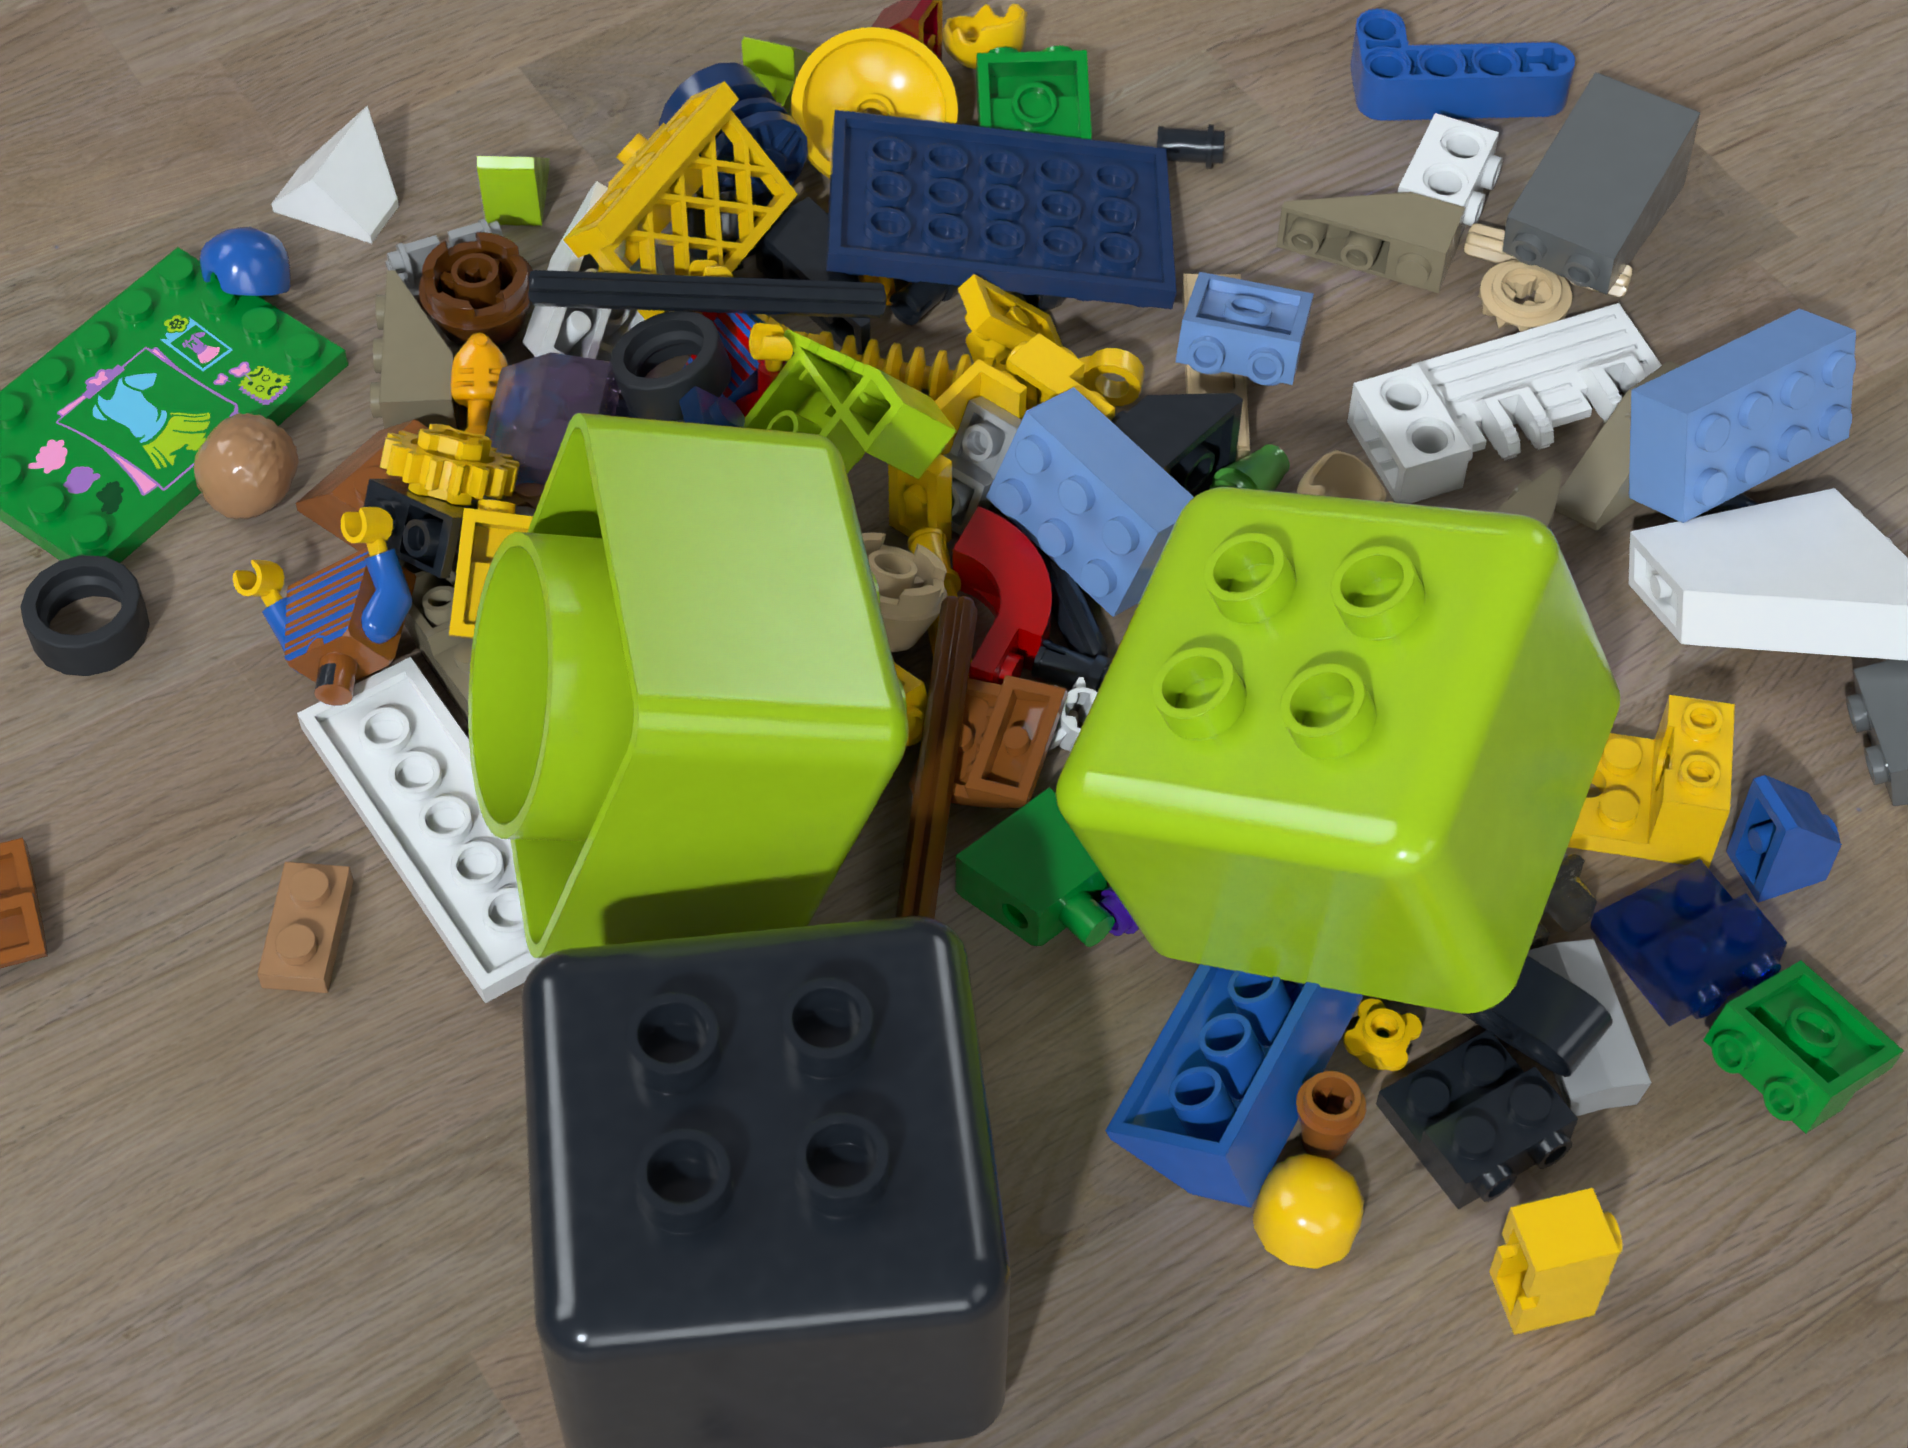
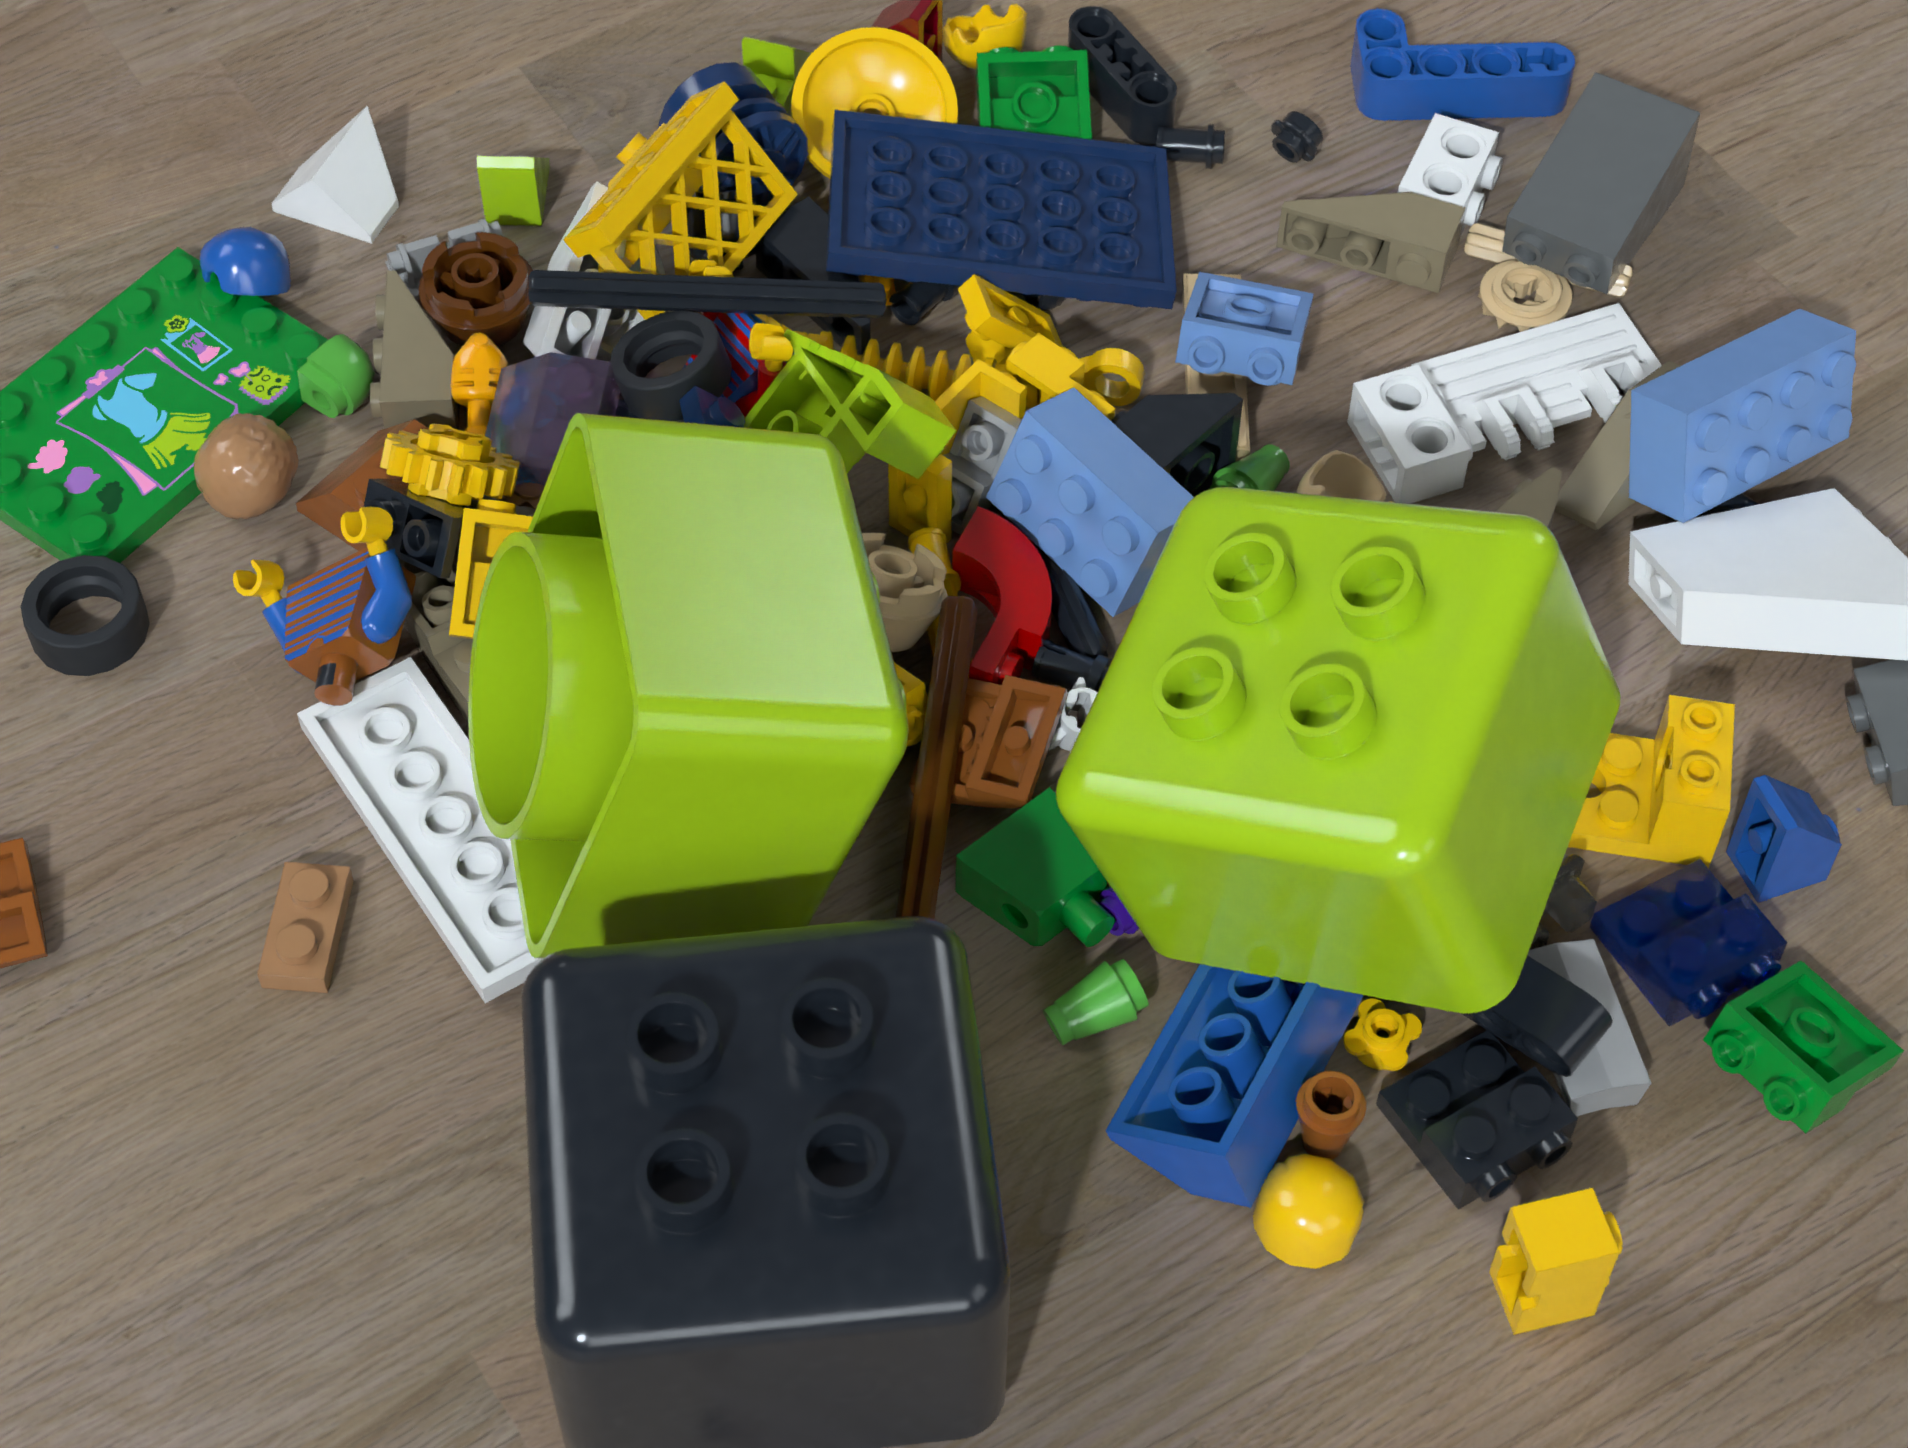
none -> bright green piece [297,334,375,418]
none -> bright green cone [1043,959,1149,1046]
none -> black beam [1068,6,1177,146]
none -> black plate [1271,111,1323,163]

